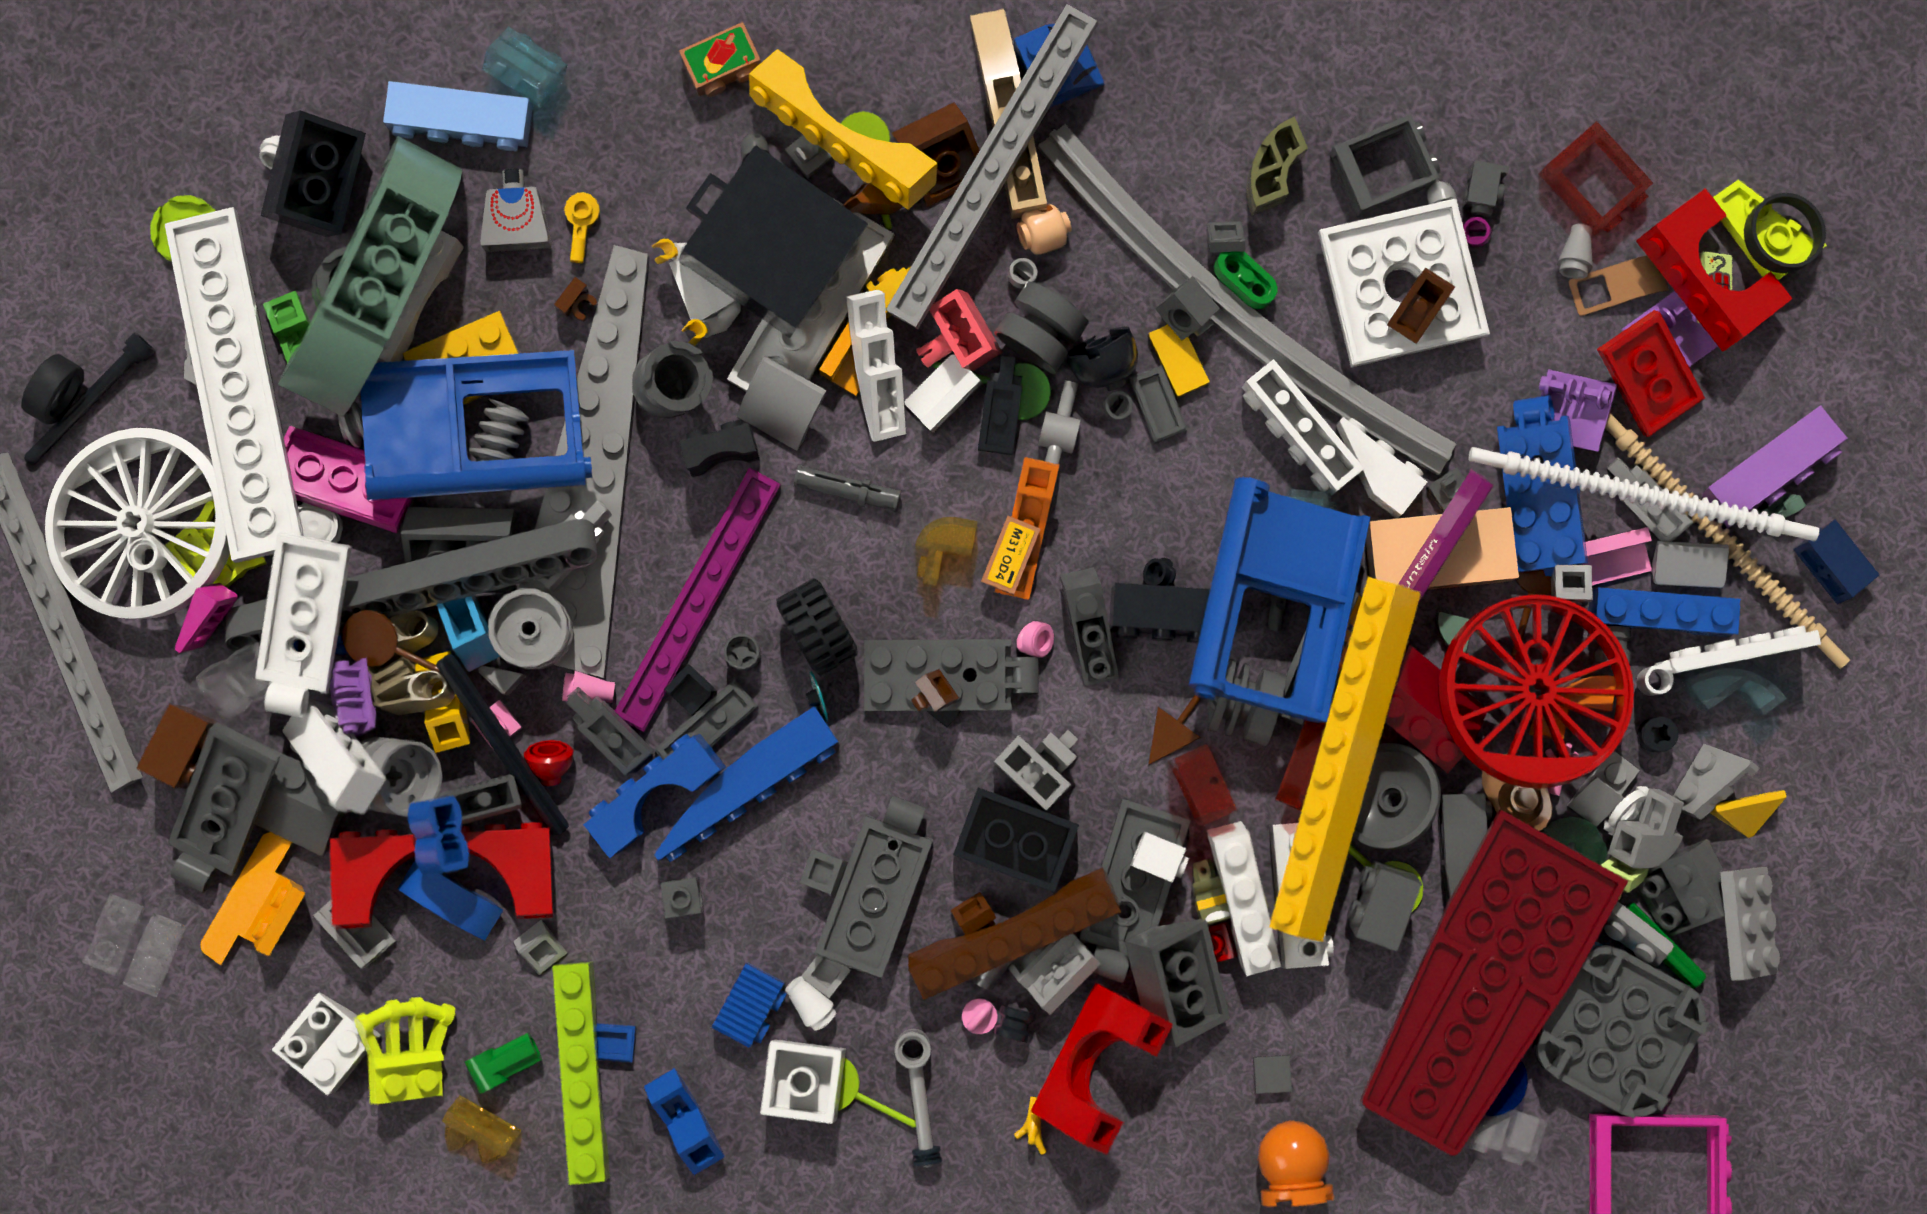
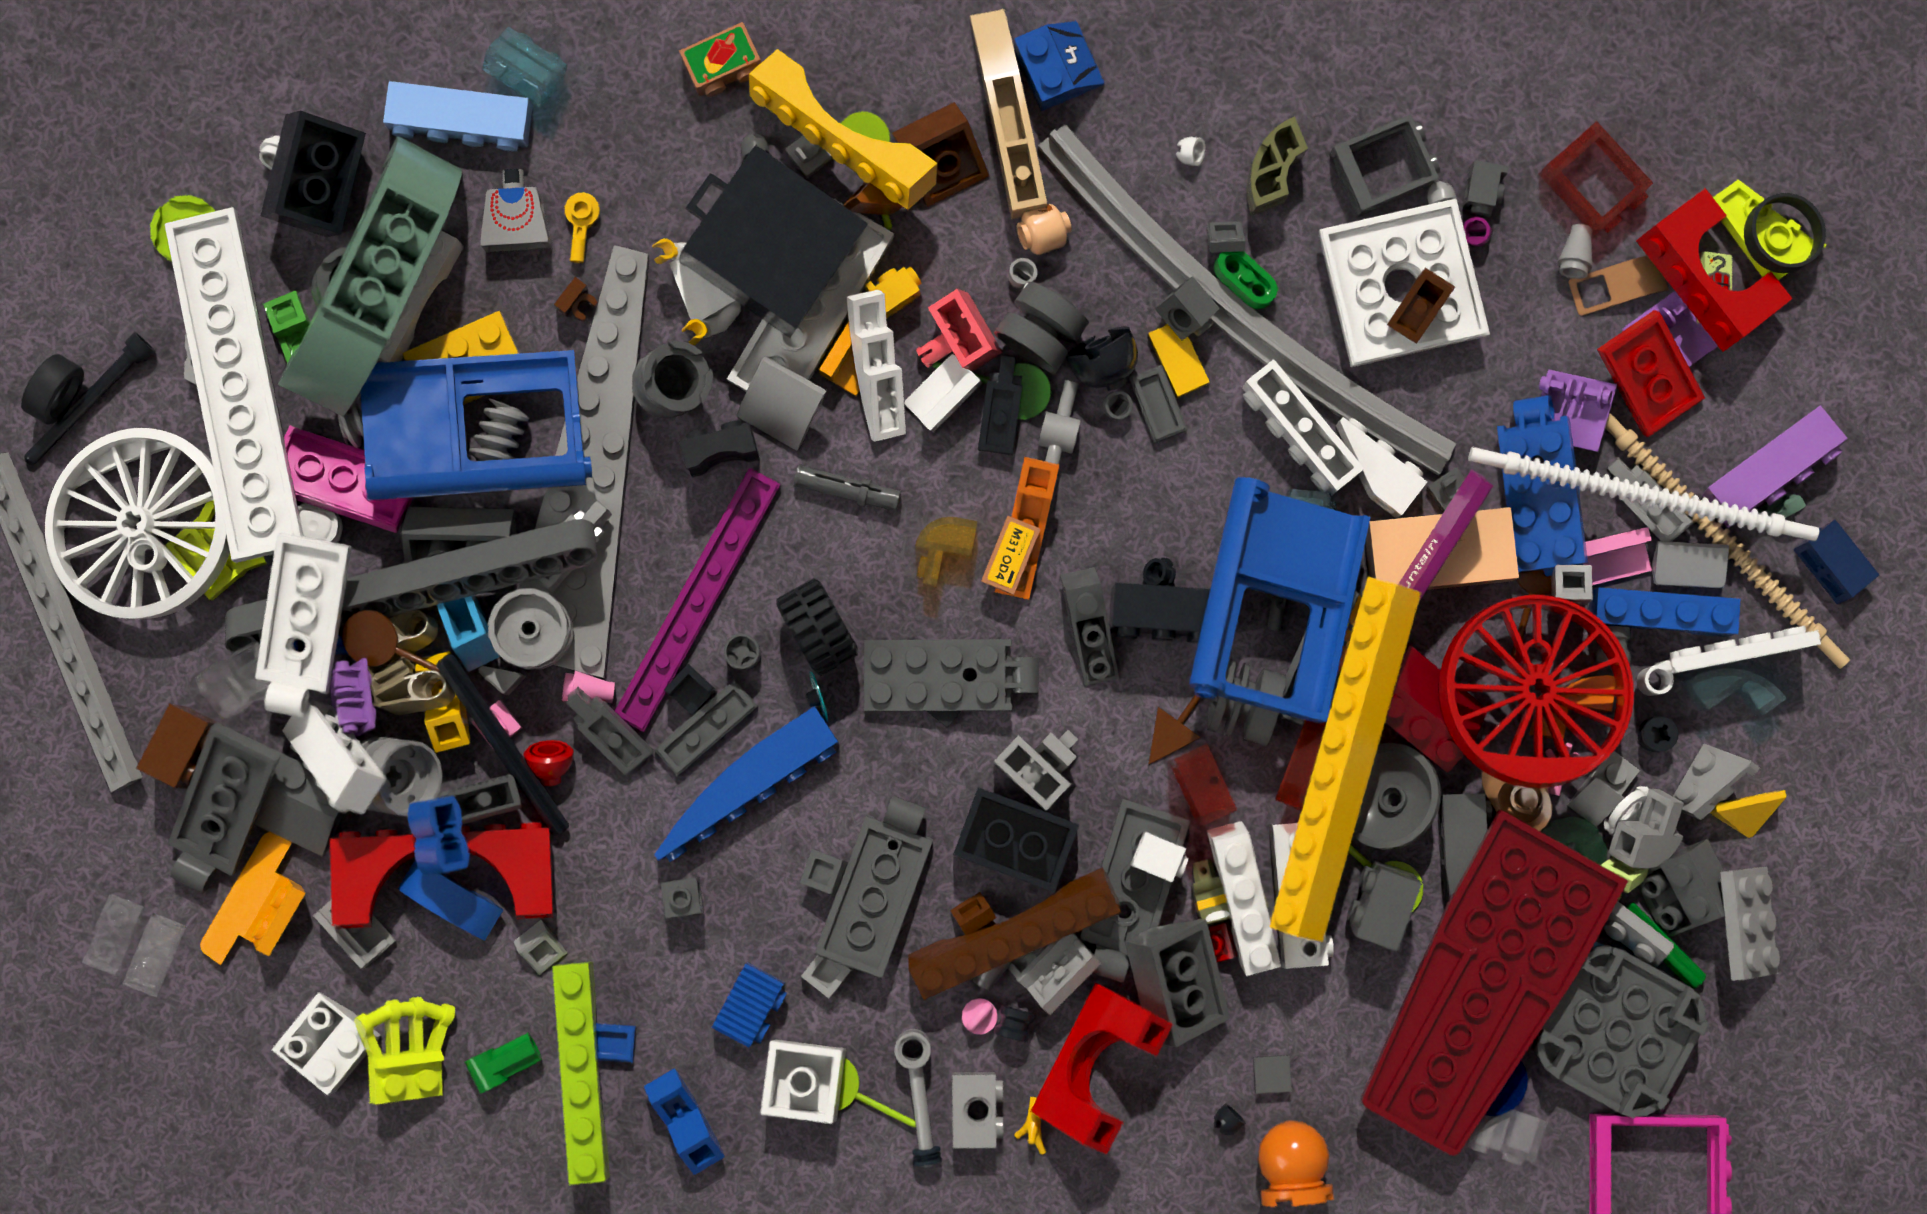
dark pink slope [175,583,238,653] -> none
clear yellow tile [442,1095,522,1163] -> none
blue arch [583,734,726,858] -> none
white cone [785,976,836,1031] -> none
light grey plate [886,4,1098,329] -> none
reddish brown tile [911,669,959,712] -> none
bright pink tile [1016,621,1054,658] -> none
sand green tile [1436,612,1469,653] -> none
none -> light grey brick [952,1072,1003,1148]
none -> white hinge [1176,137,1205,166]
none -> black hinge [1214,1103,1246,1135]

